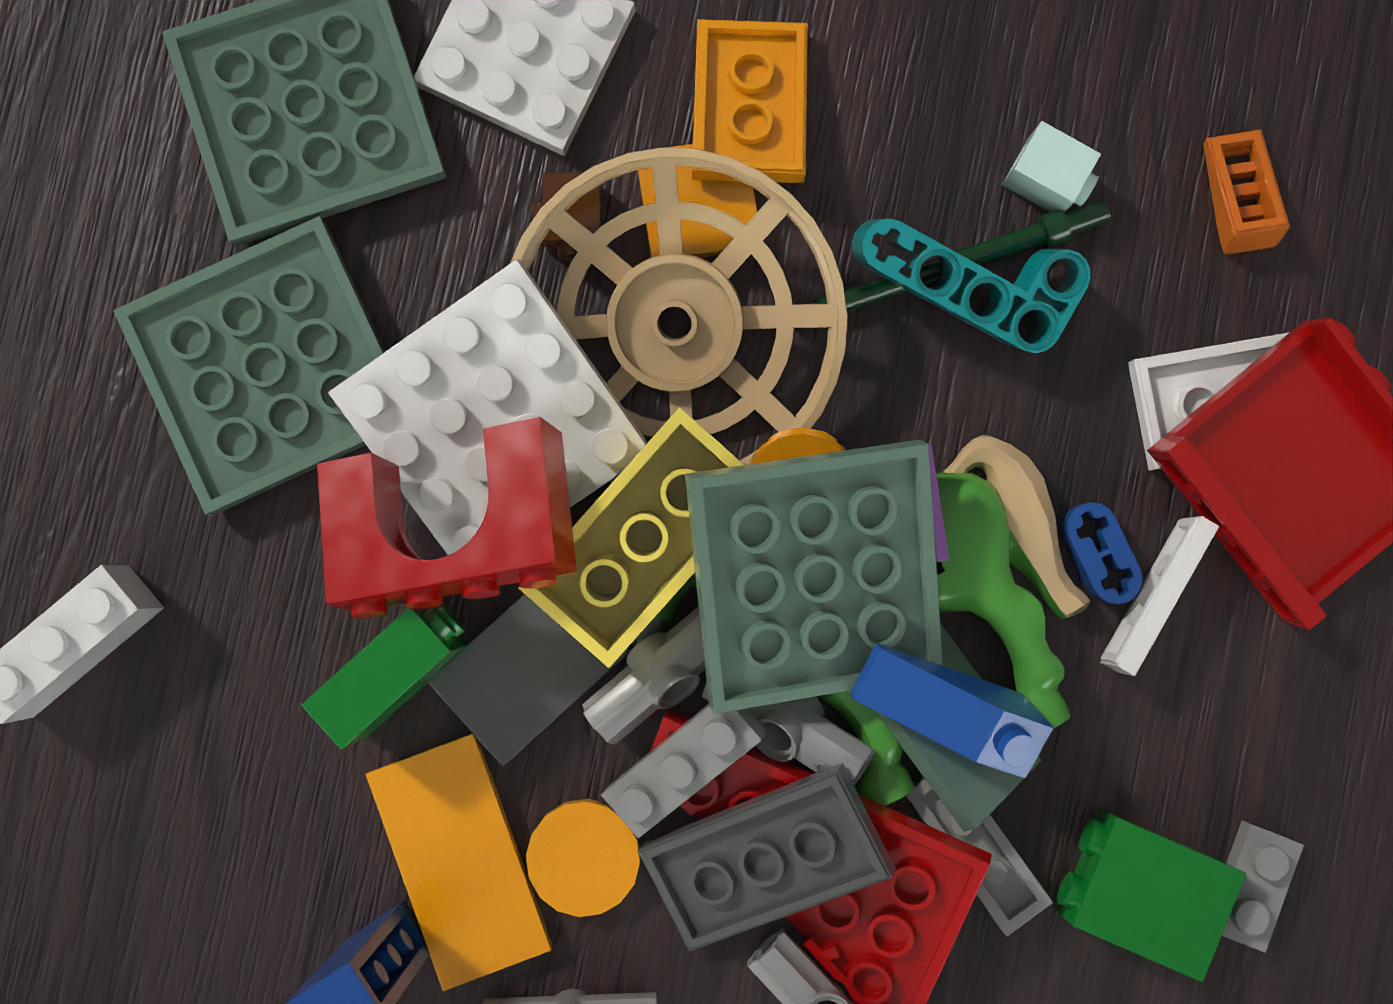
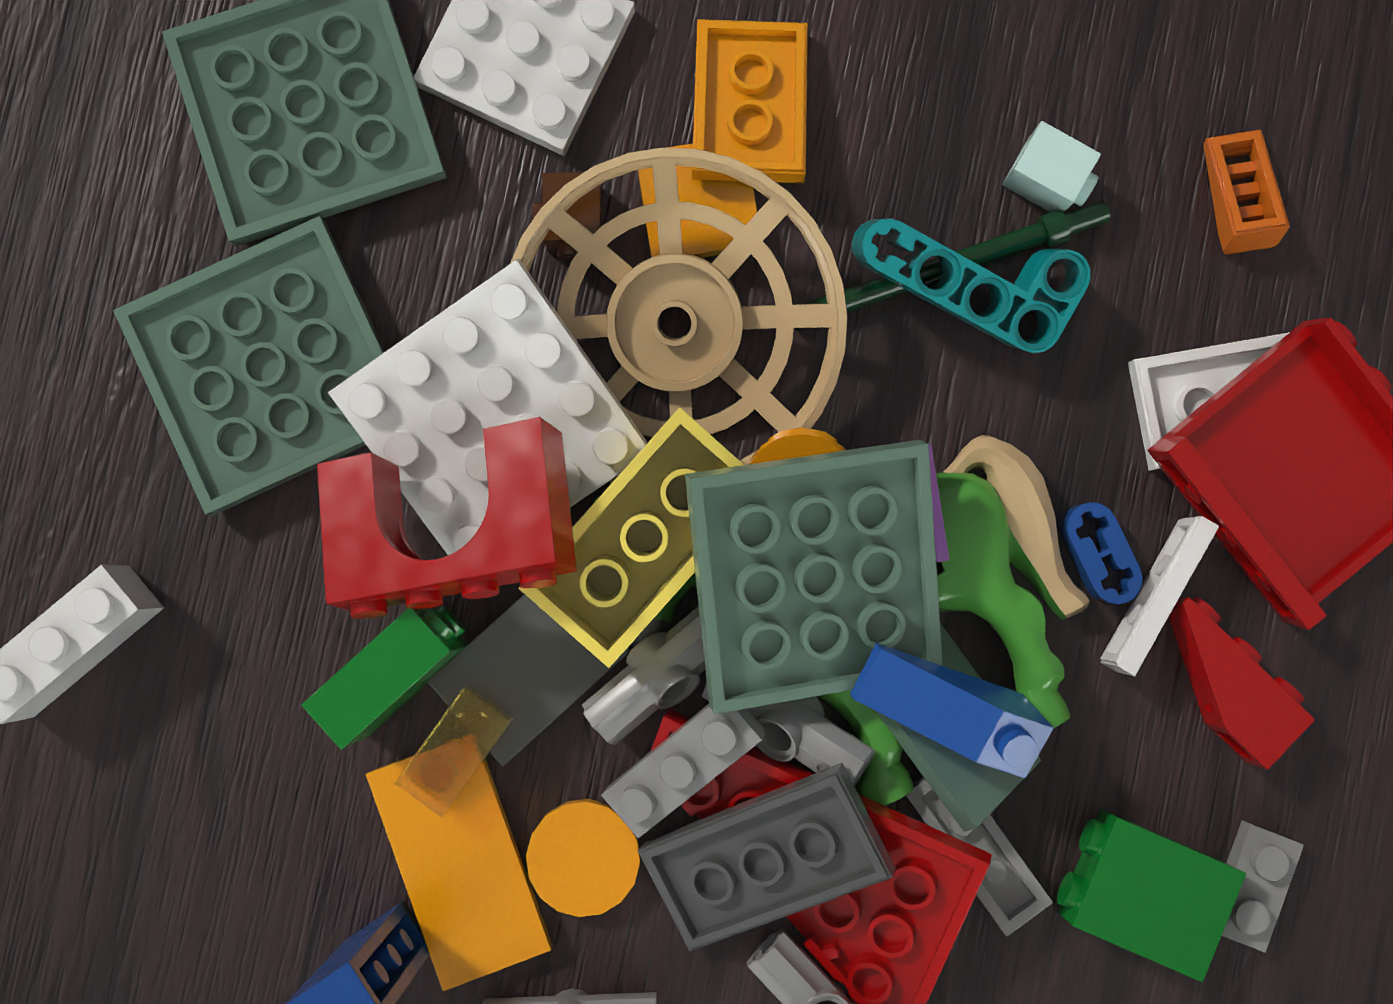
none -> clear yellow plate [394,686,513,818]
none -> red slope [1169,597,1315,770]

